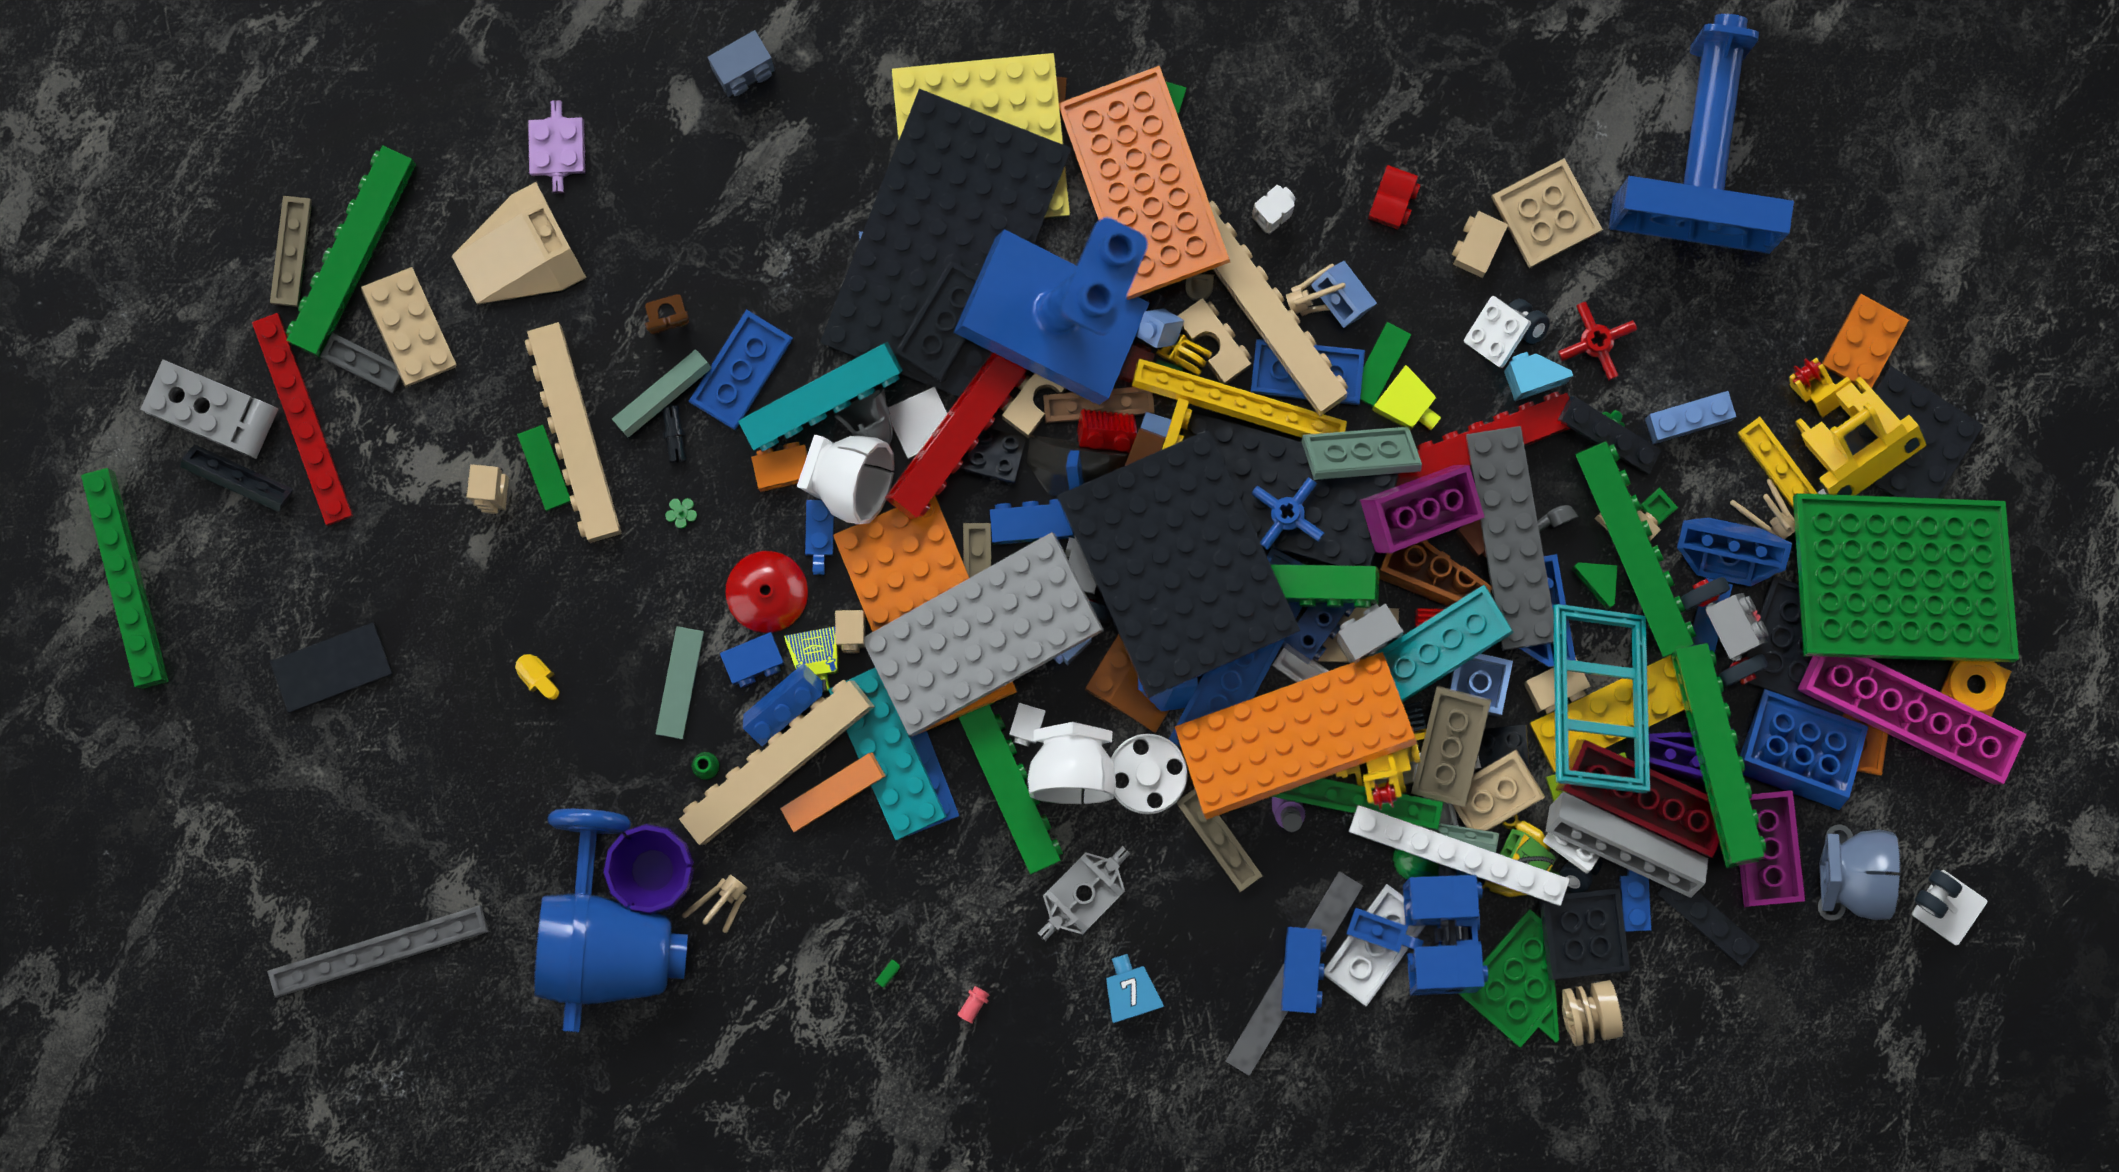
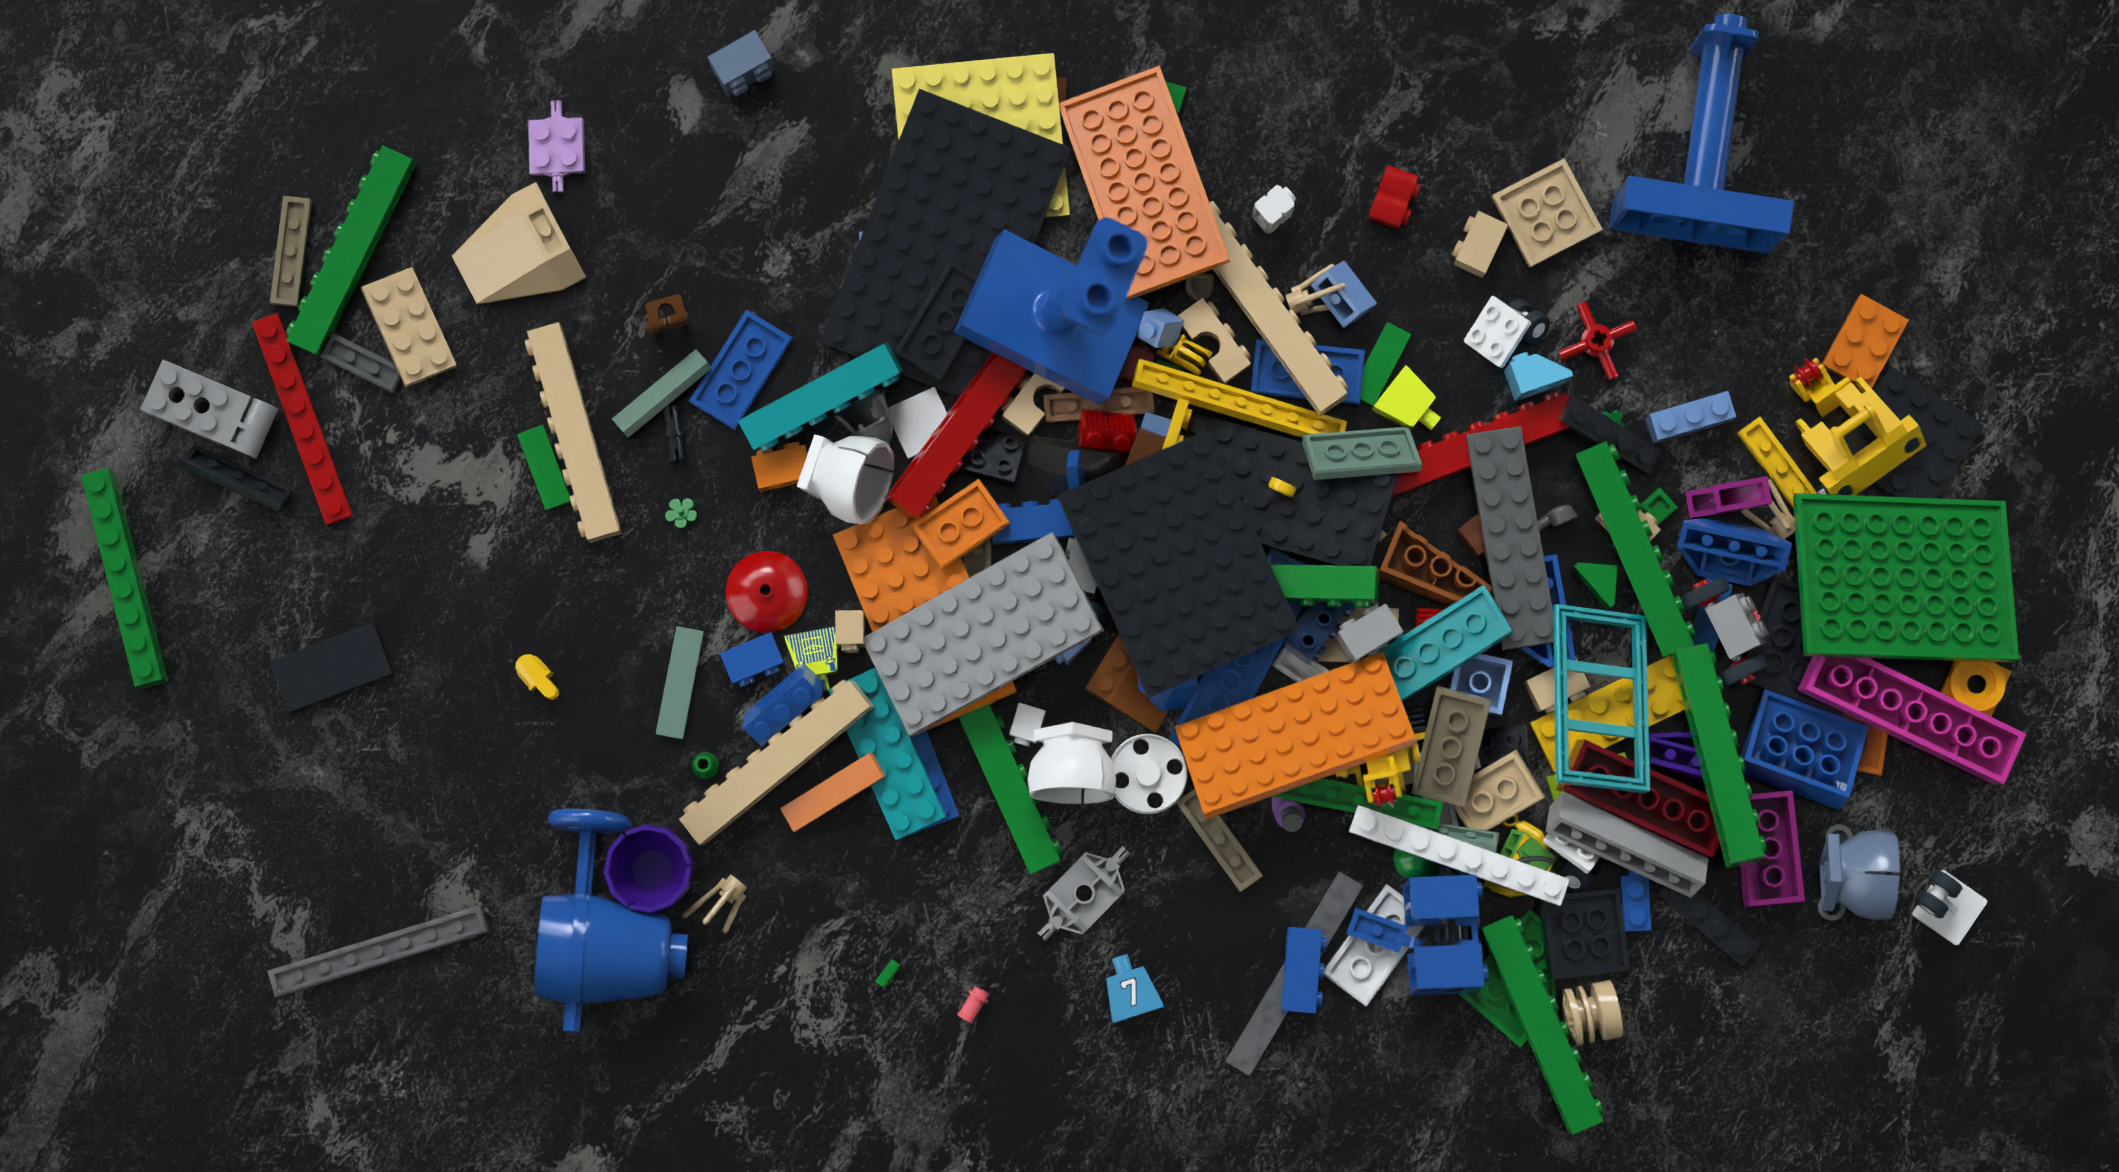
tan arch [467,464,509,514] -> none
blue plate [805,500,834,575] -> none
blue bar [1251,477,1325,550] -> none
magenta brick [1360,465,1484,553] -> none
none -> orange tile [911,479,1010,570]
none -> yellow tile [1268,477,1297,497]
none -> green brick [1480,915,1604,1135]
none -> magenta slope [1685,476,1772,520]

